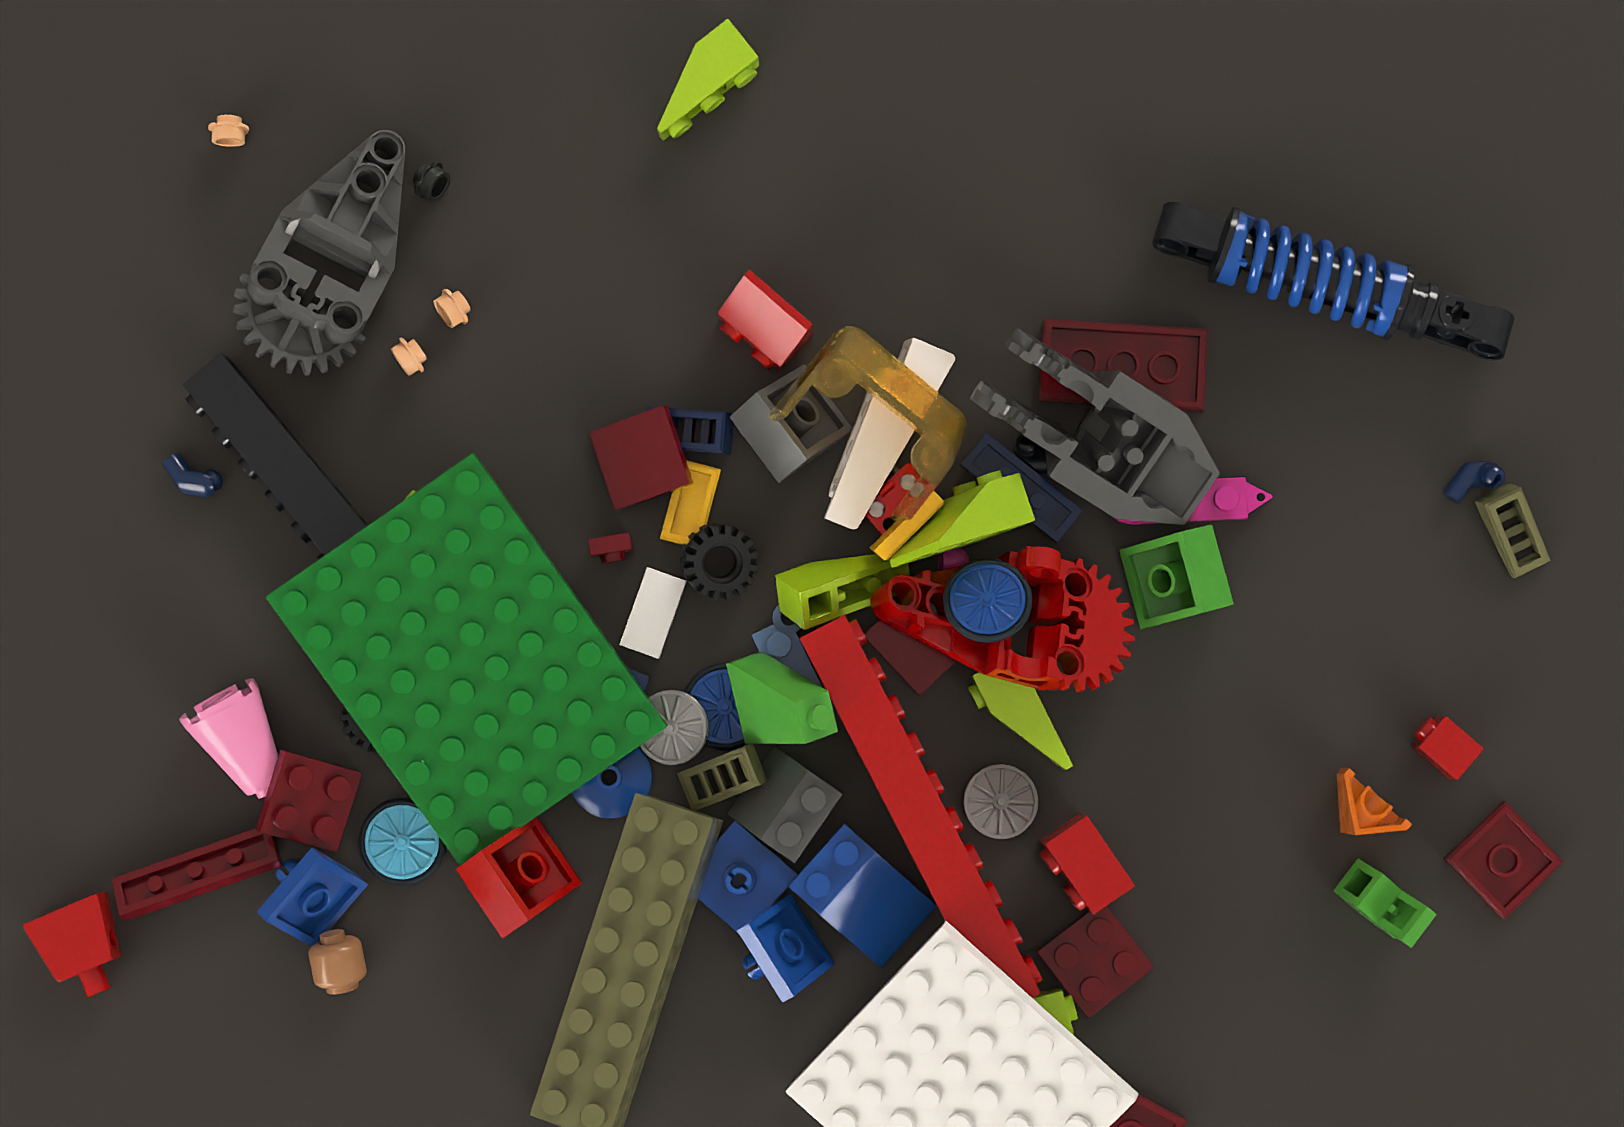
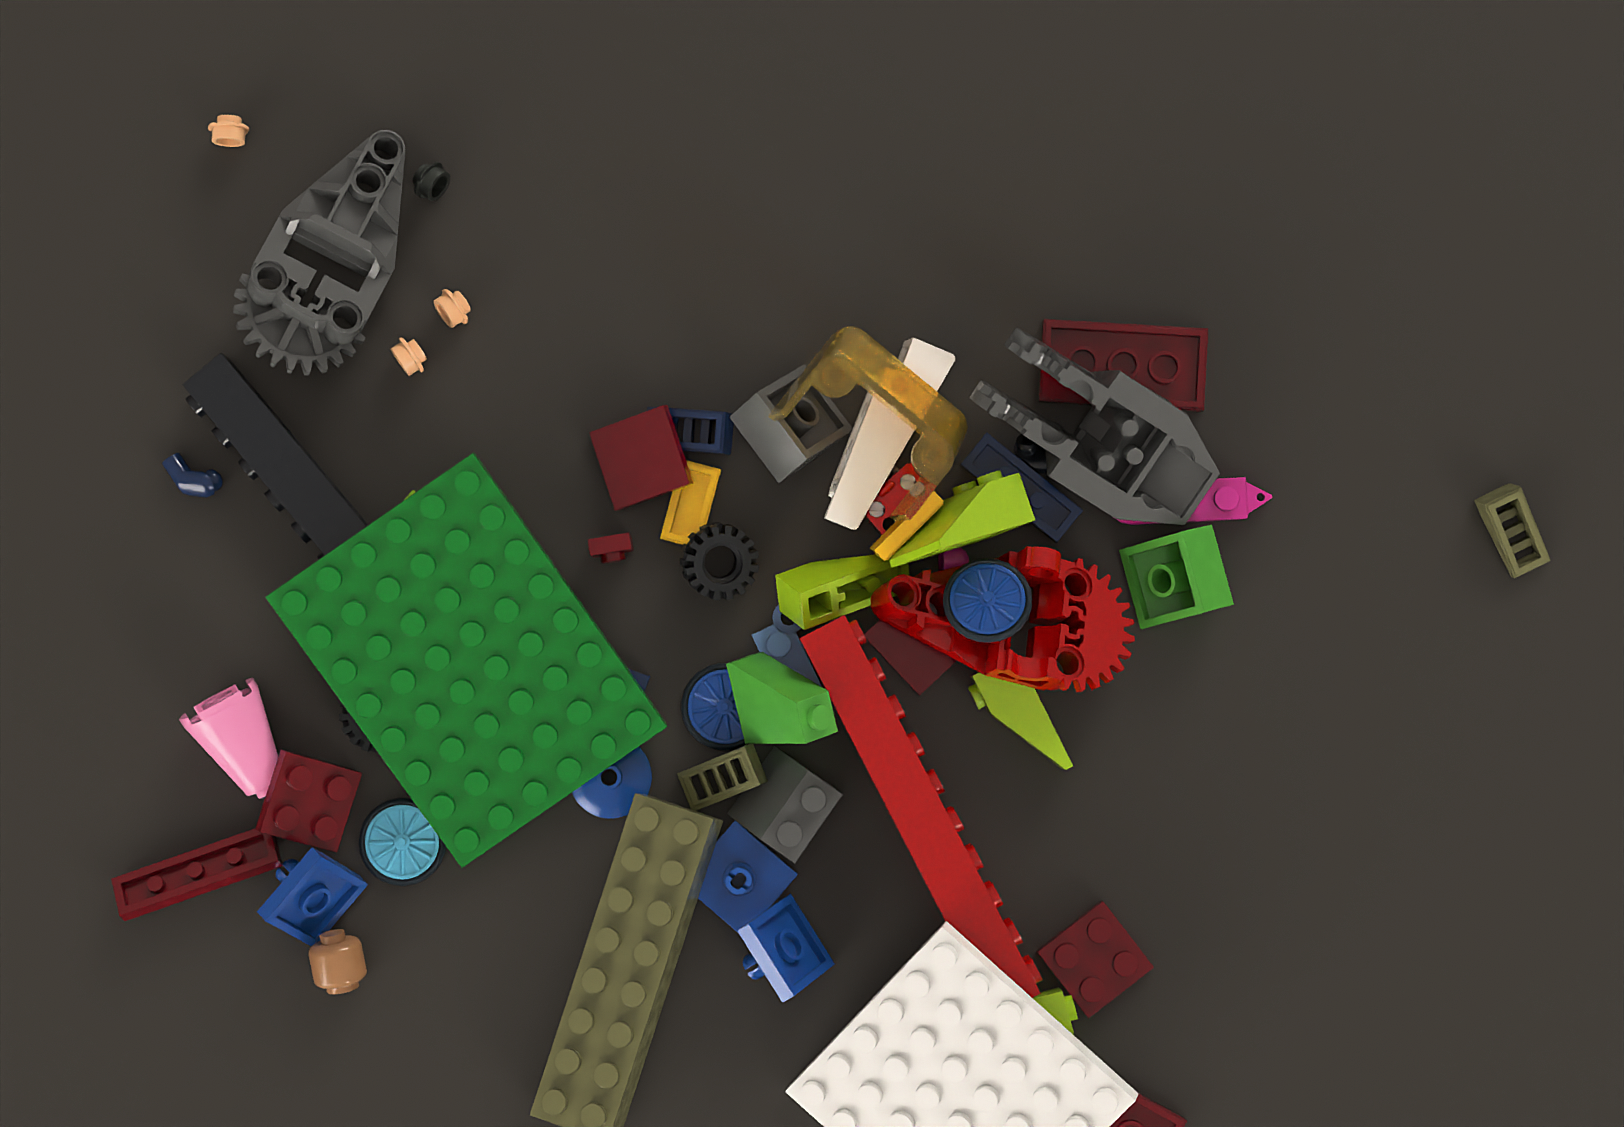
red torso [23,891,121,998] -> none
red slope [455,817,582,938] -> none
white tile [619,567,687,659] -> none
light grey wheel [640,690,709,765] -> none
lime slope [657,19,759,141] -> none
slope [717,270,813,372] -> none
blue slope [788,822,937,968] -> none
light grey wheel [963,764,1038,839] -> none
red brick [1038,813,1135,915] -> none
piece [1152,202,1515,361] -> none
bright green brick [1333,858,1437,948] -> none
orange slope [1337,768,1412,835] -> none
red brick [1411,716,1484,780] -> none
dark blue arm [1442,461,1505,504] -> none
dark red tile [1443,801,1563,920] -> none

